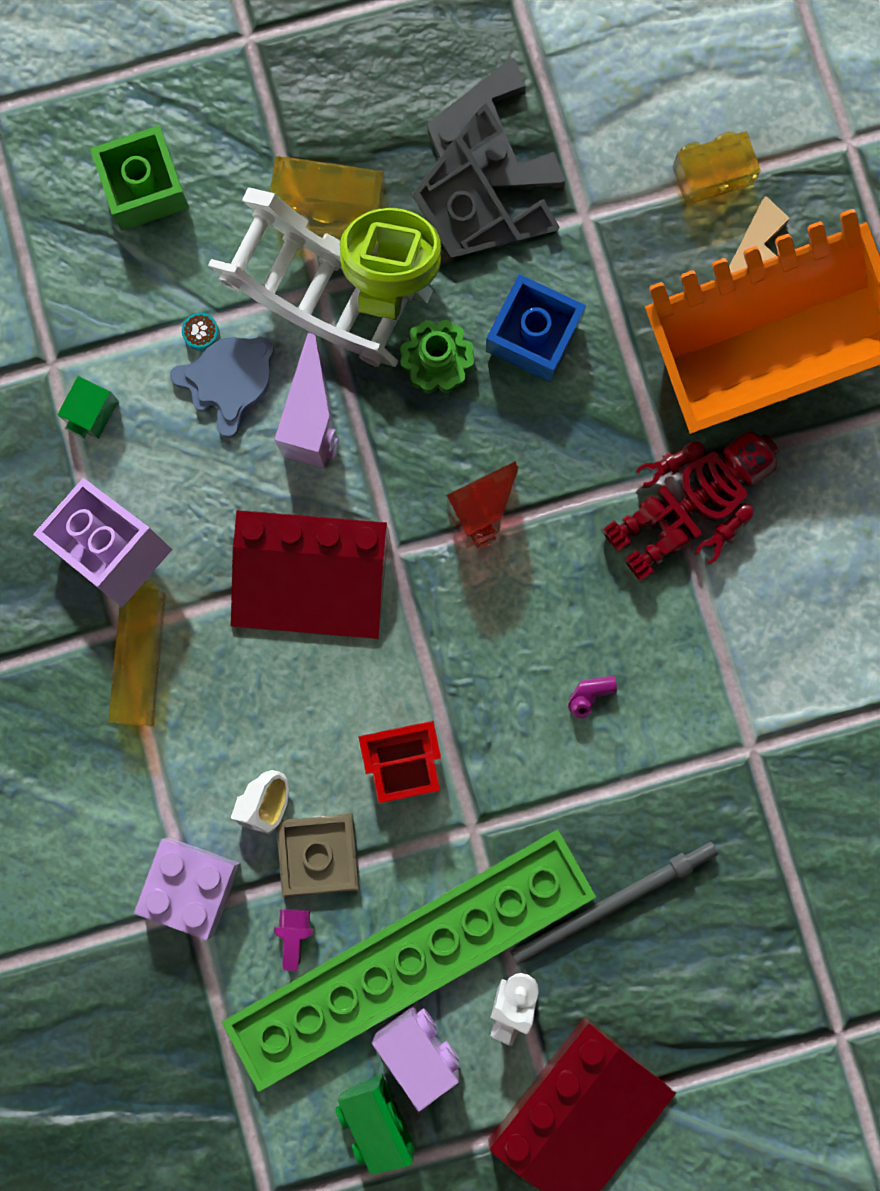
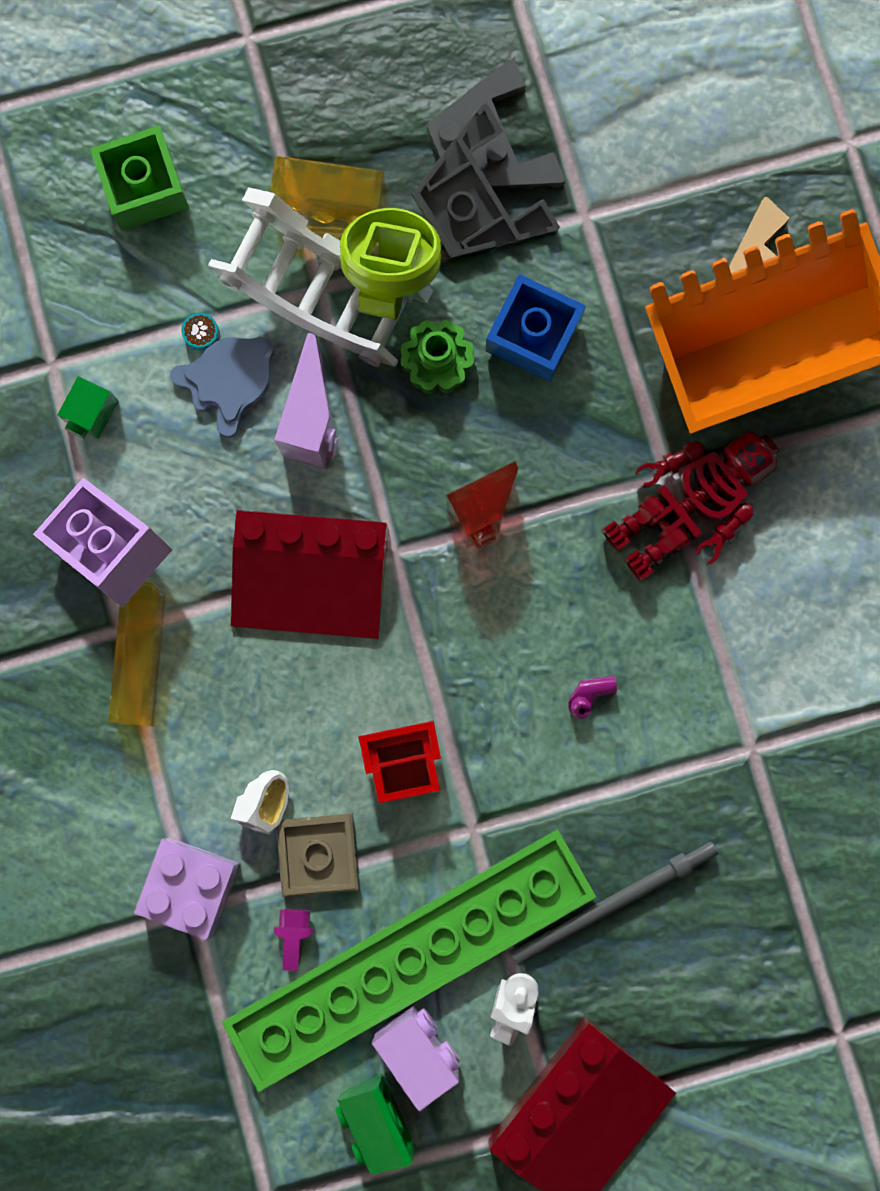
clear yellow brick [672,131,761,206] -> none

